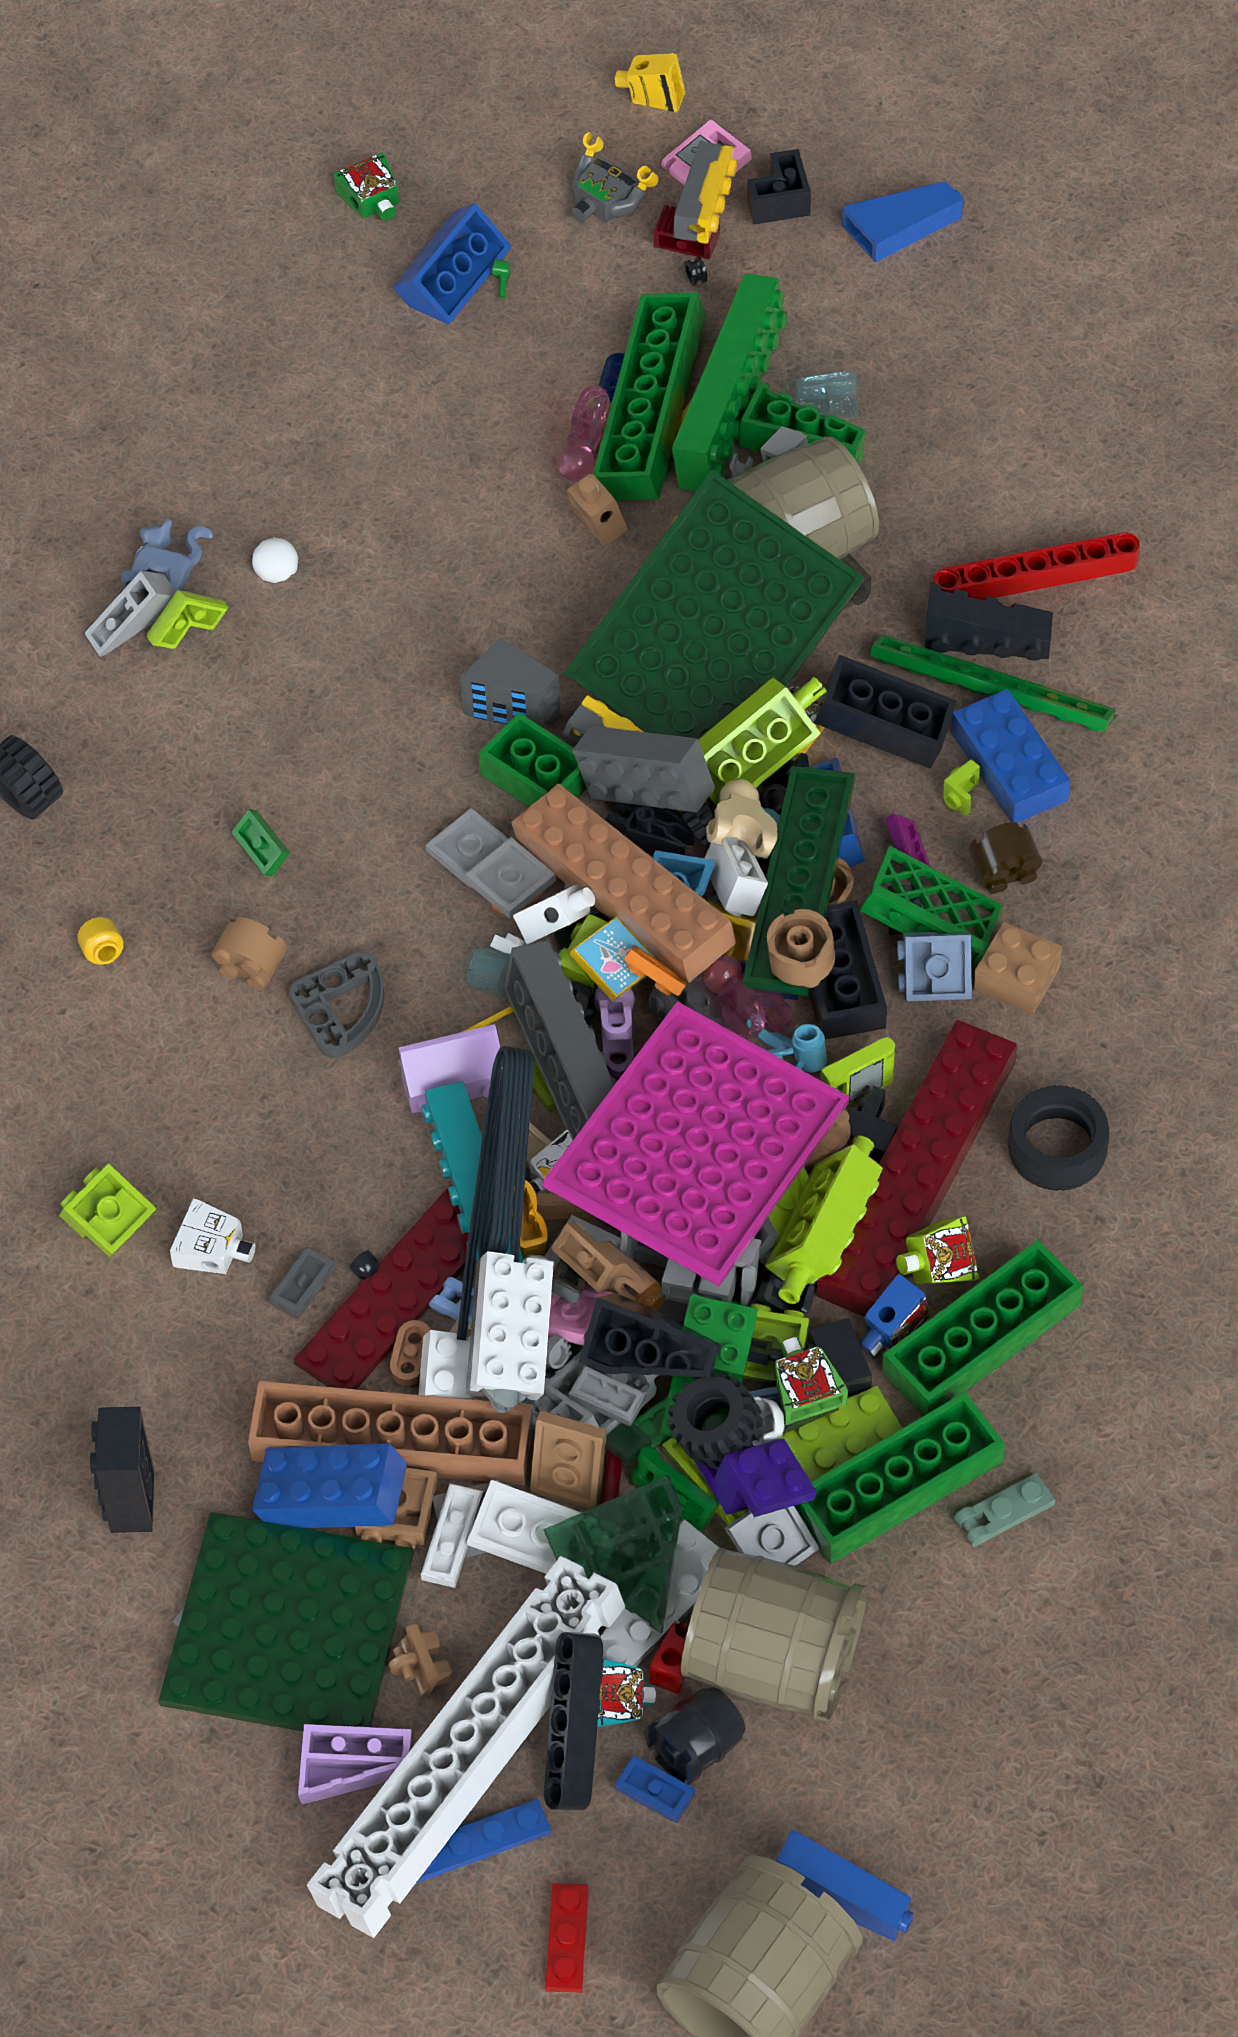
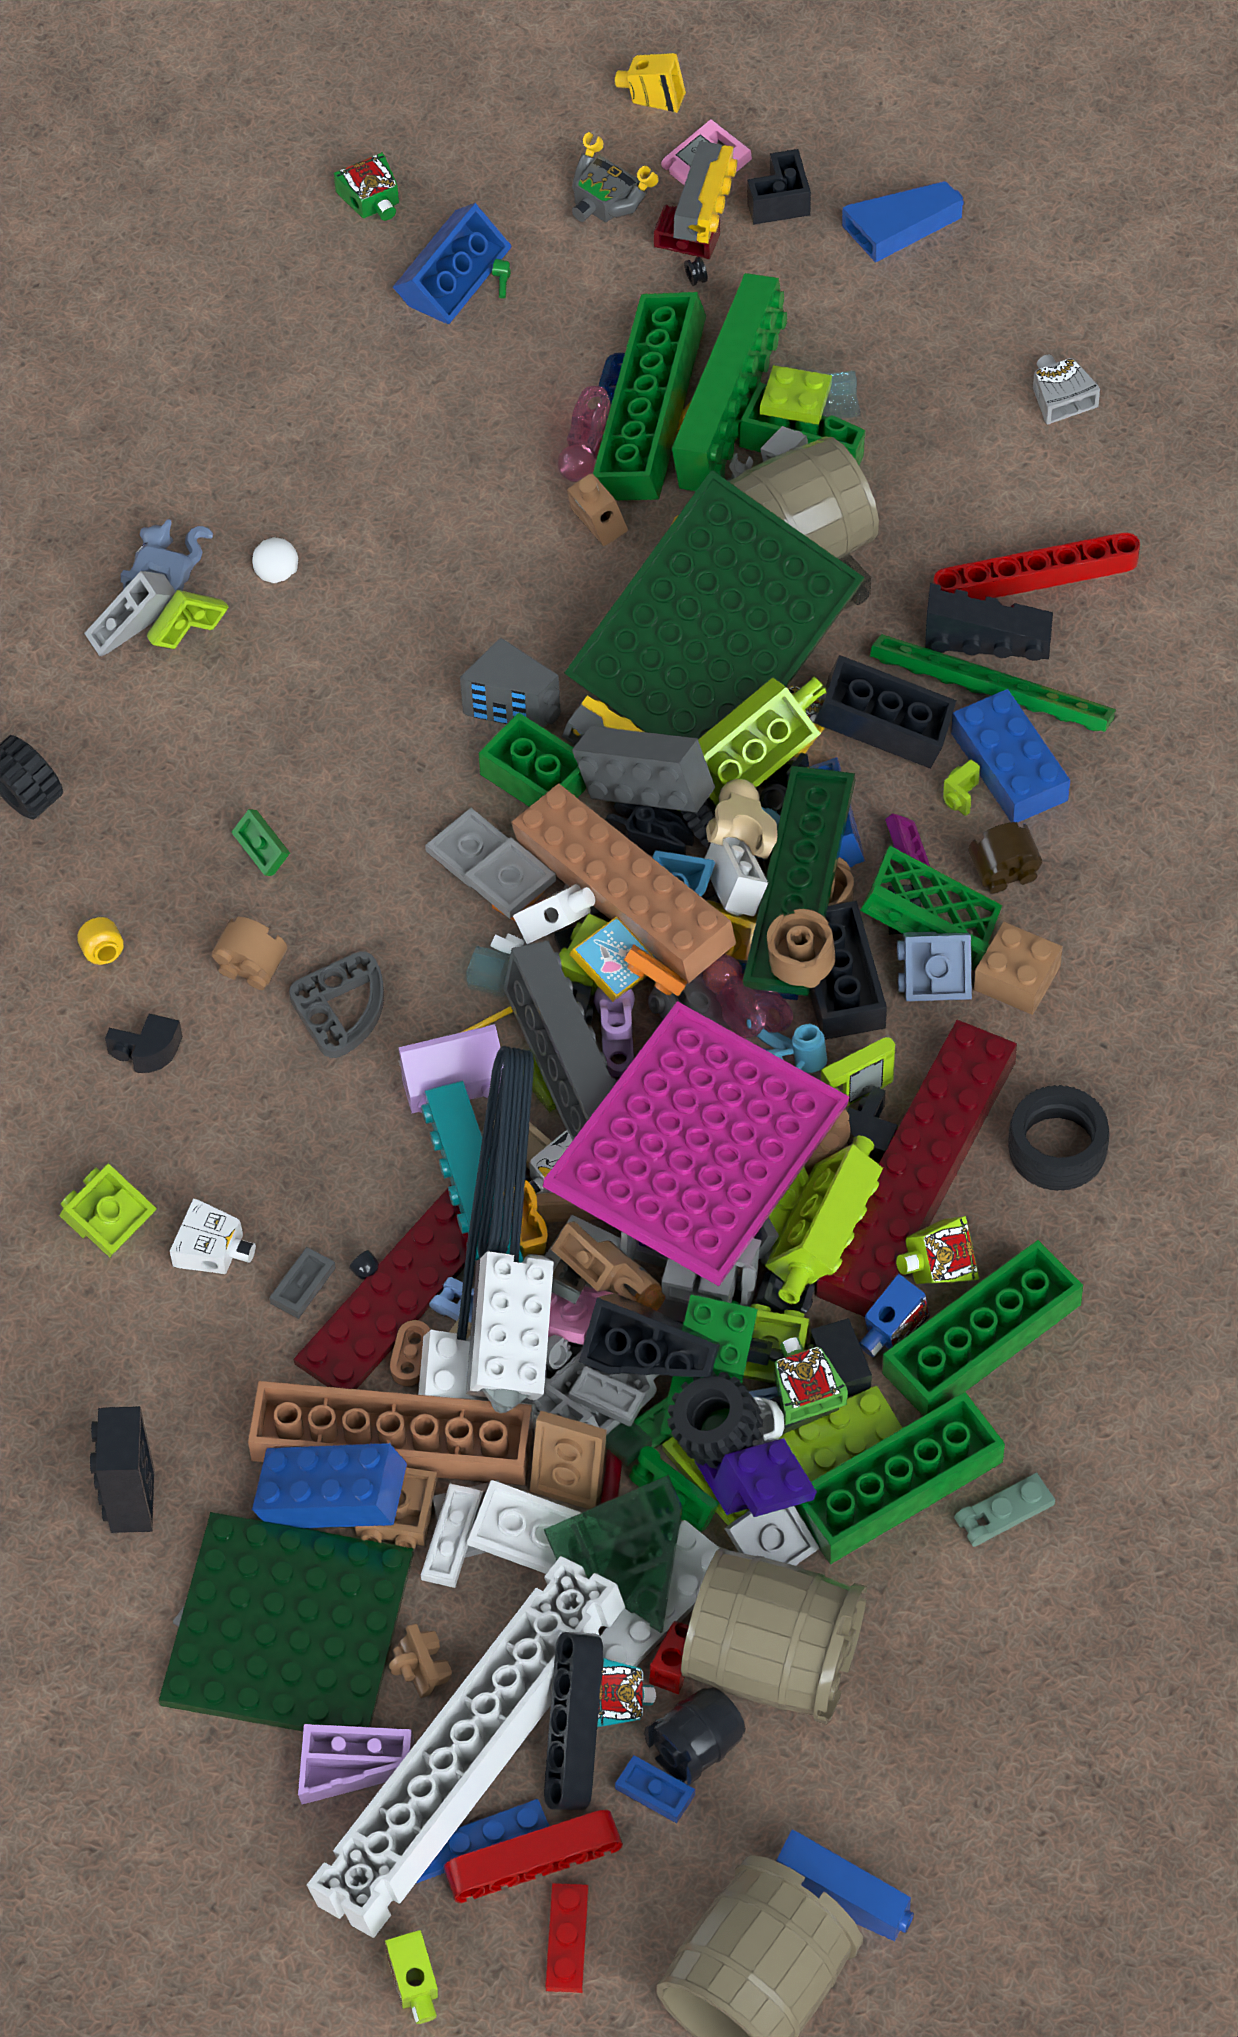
none -> black brick [105,1013,183,1073]
none -> lime torso [385,1930,438,2024]
none -> red beam [443,1809,623,1903]
none -> lime plate [760,365,832,424]
none -> light grey torso [1033,354,1100,425]

